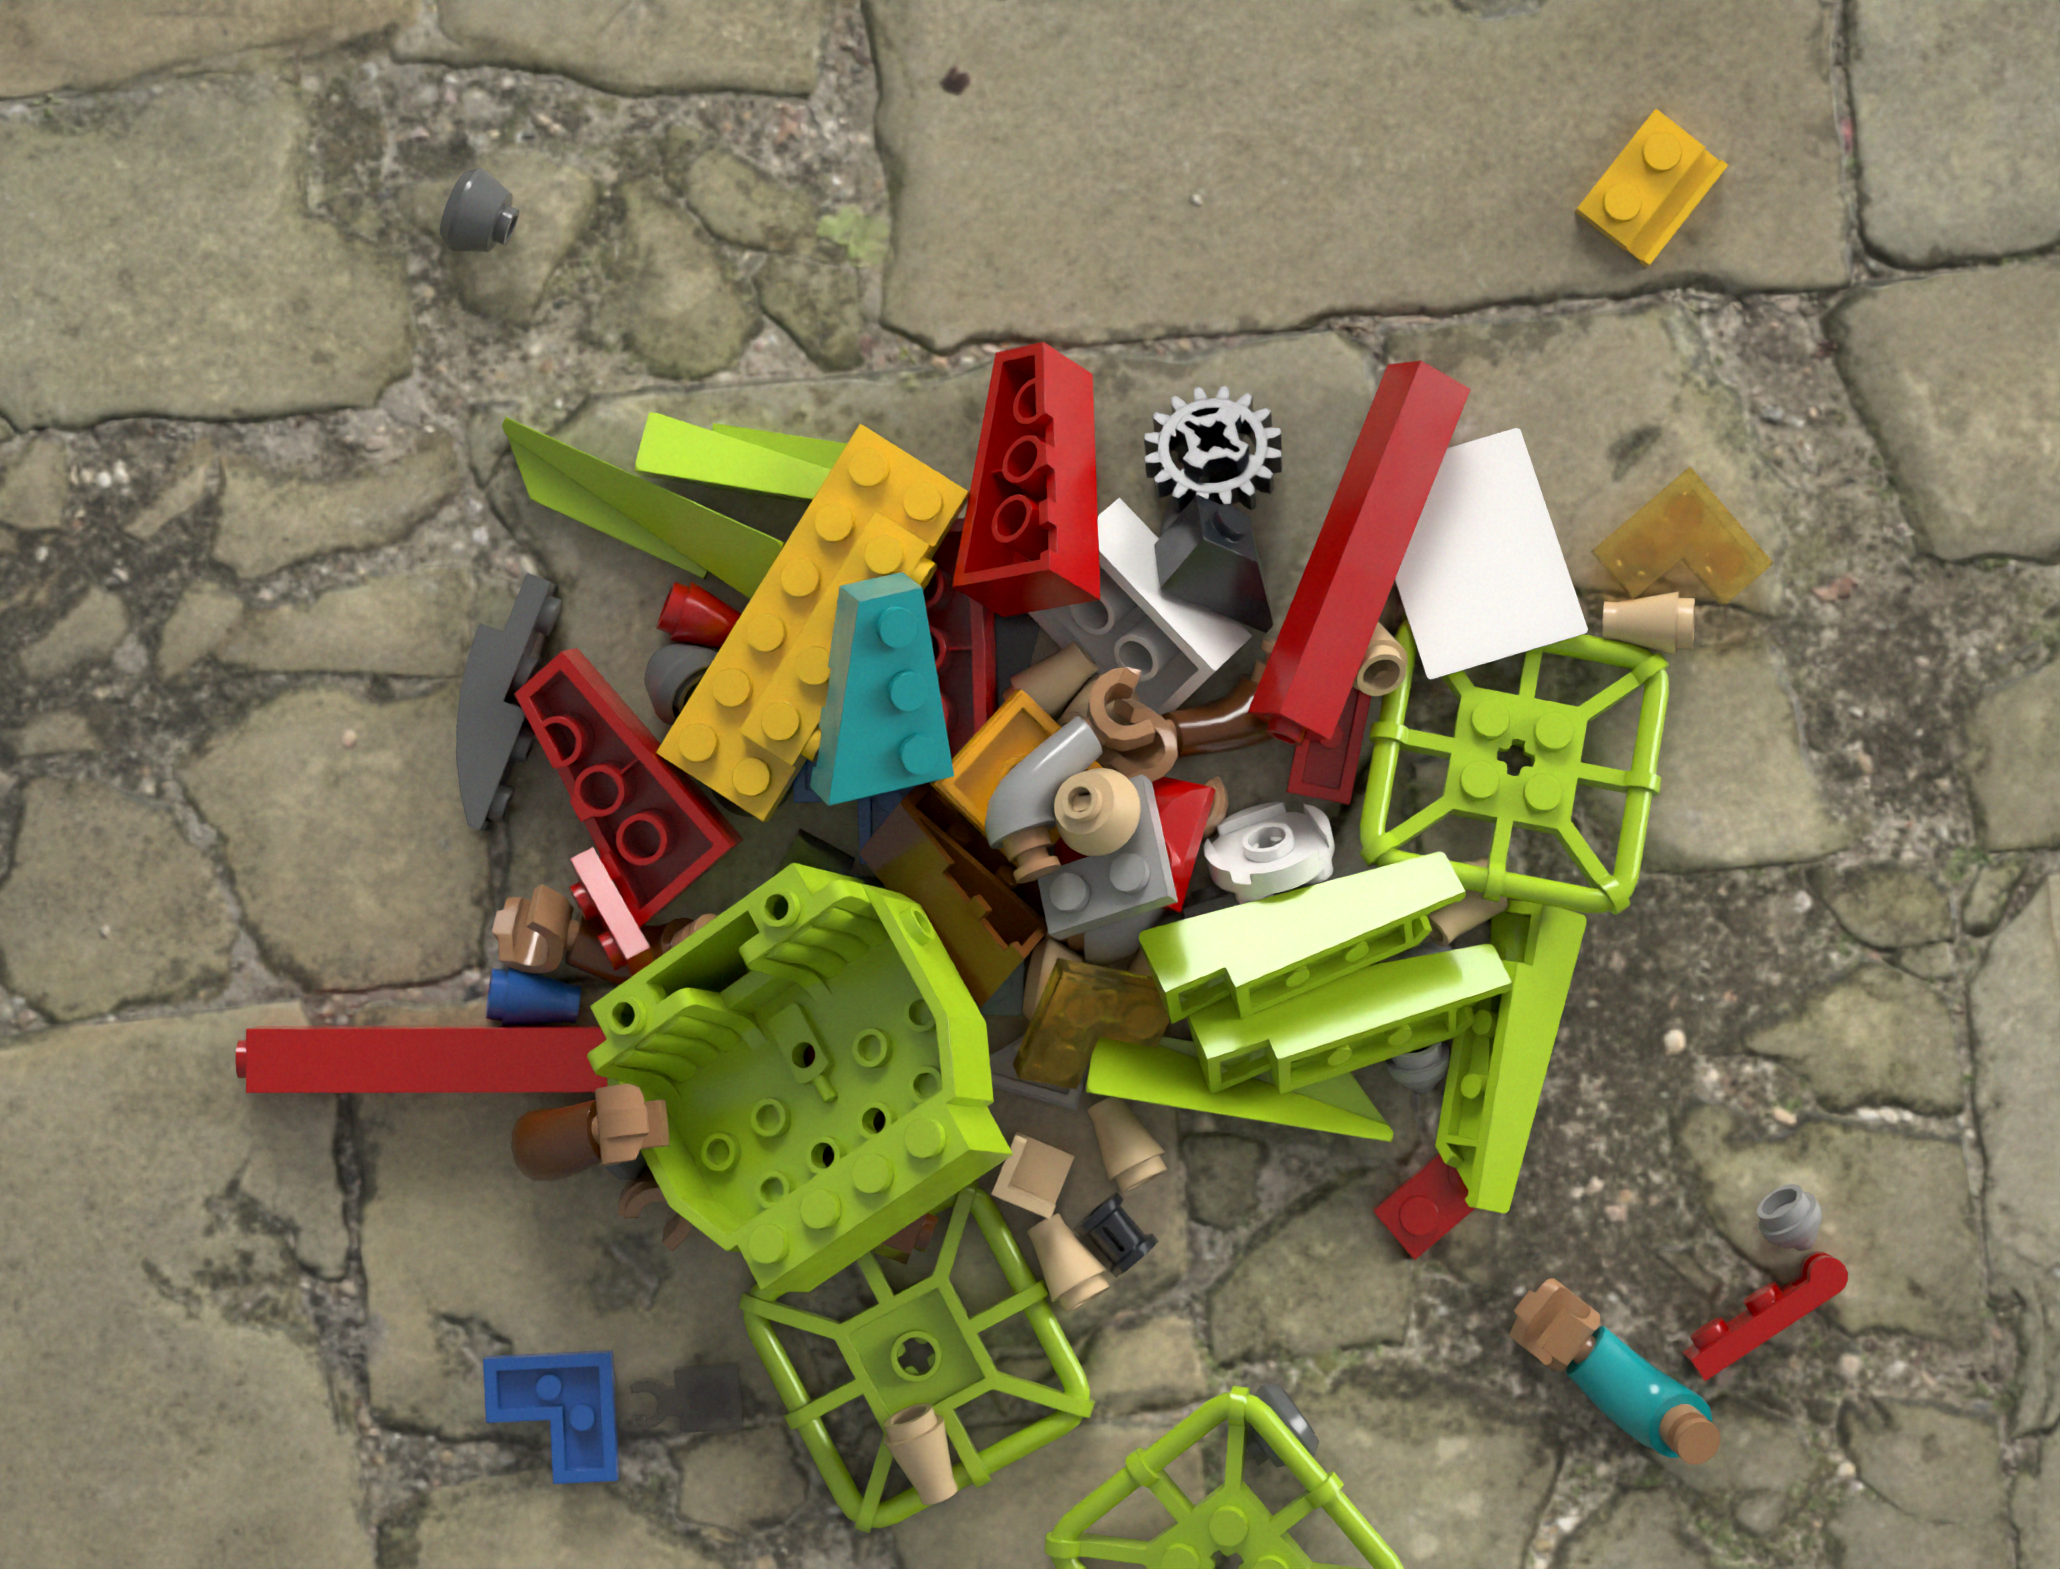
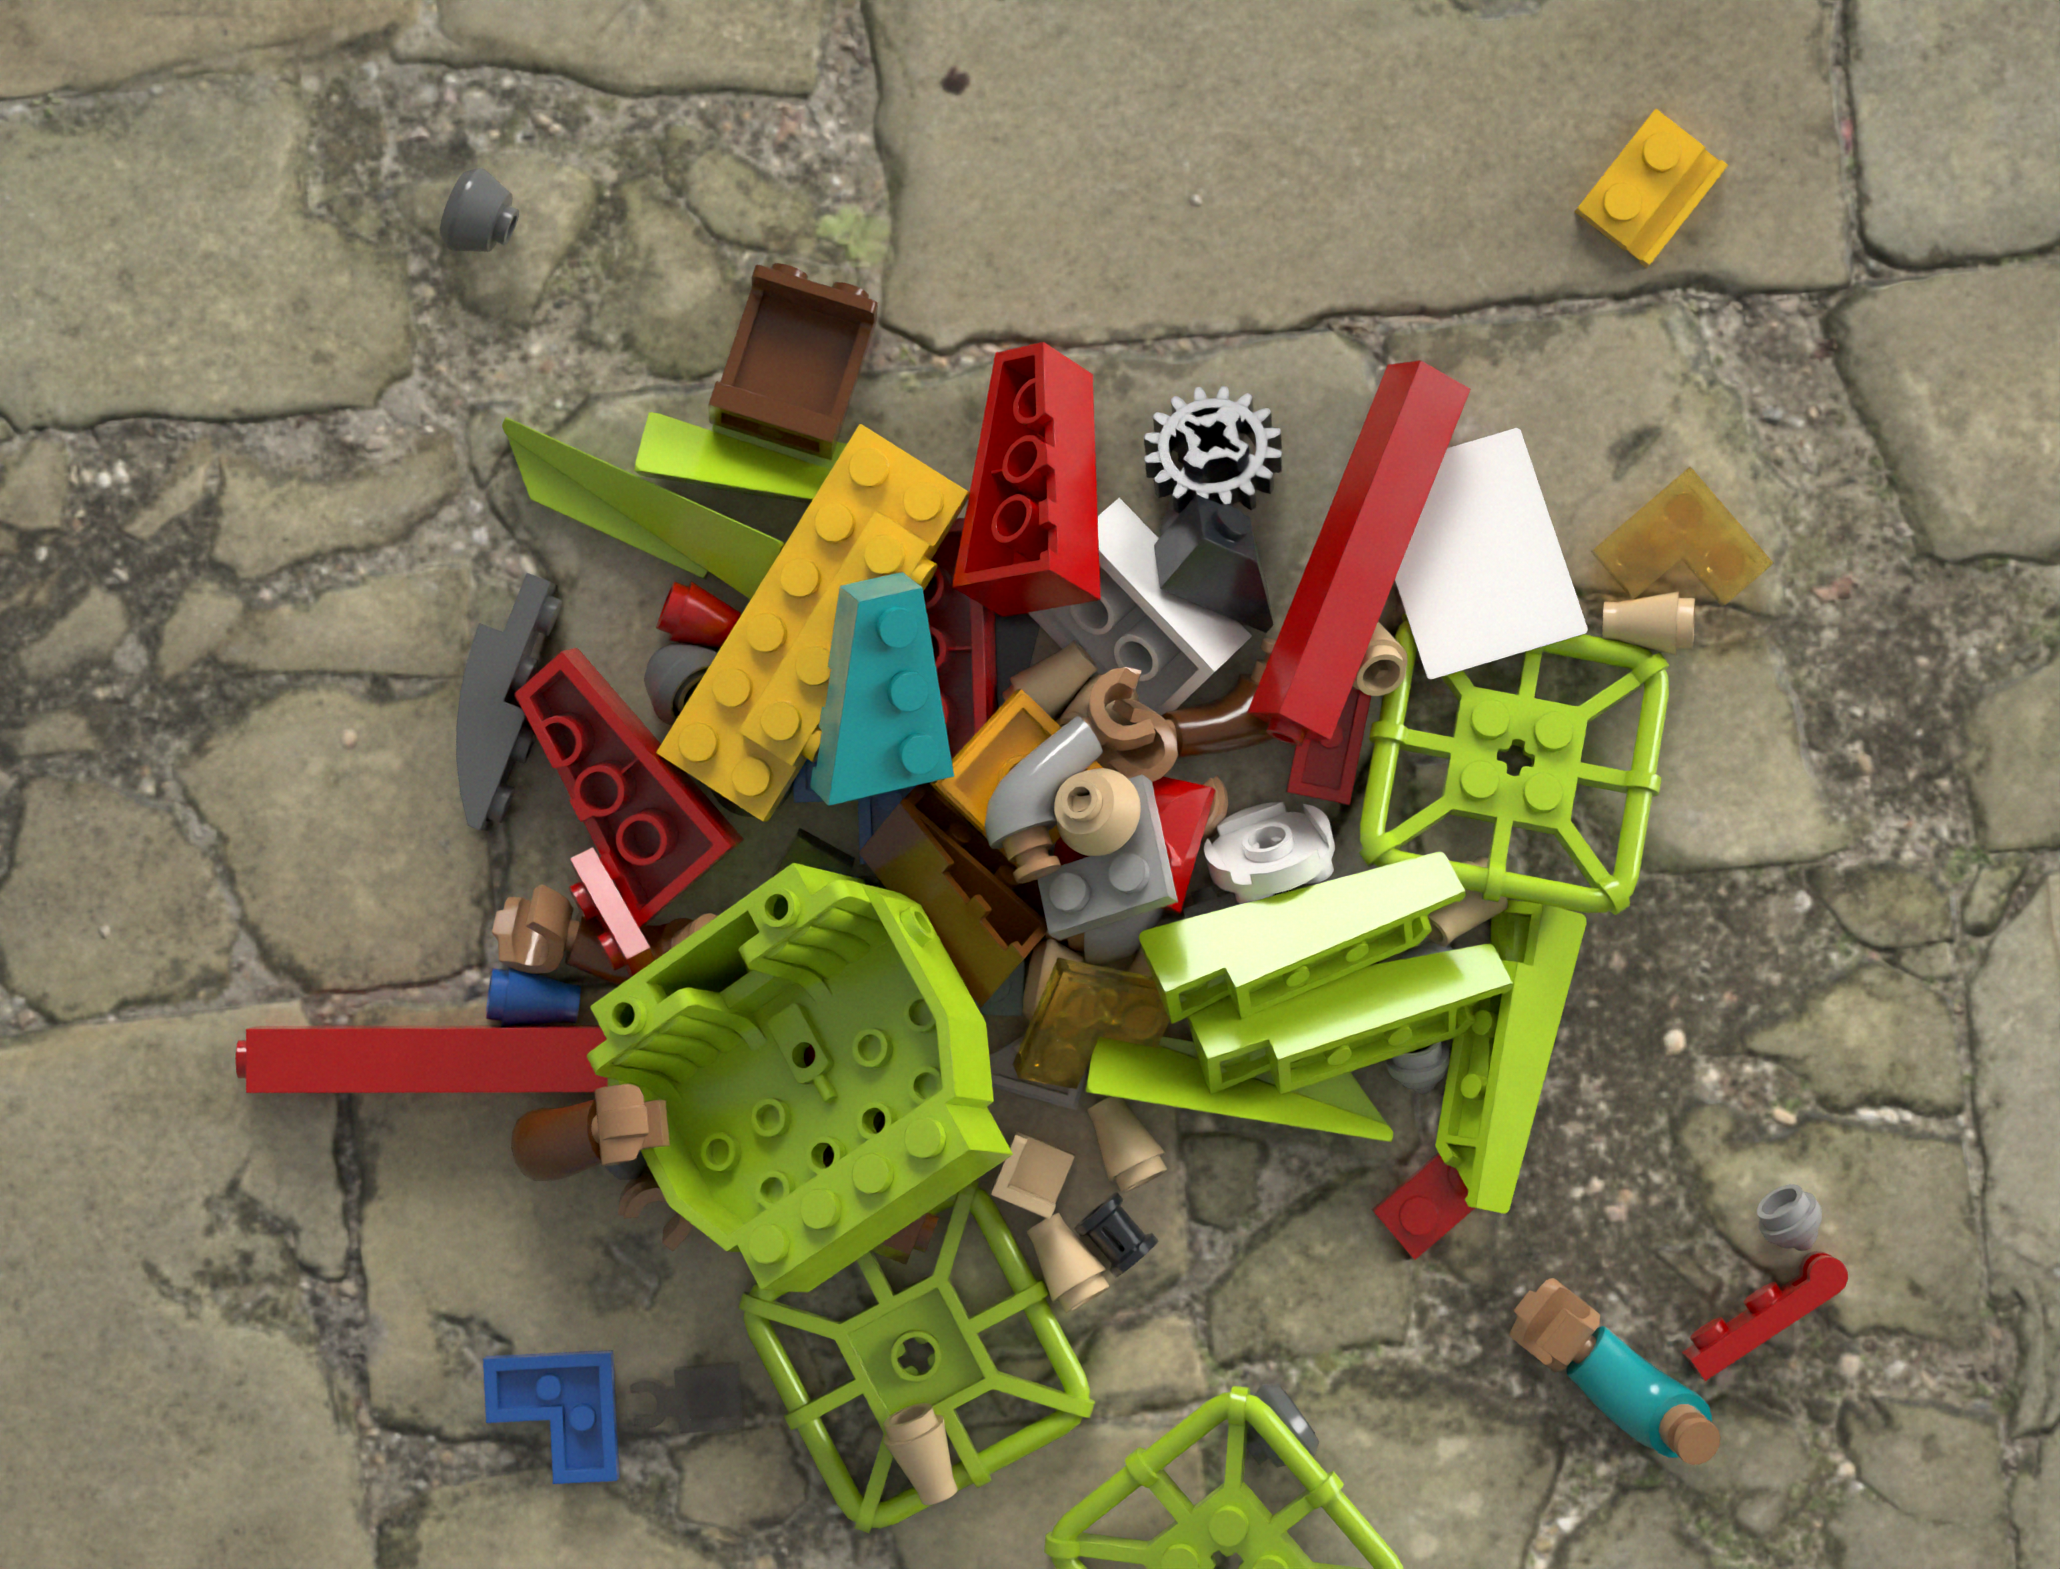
none -> reddish brown panel [708,263,878,460]

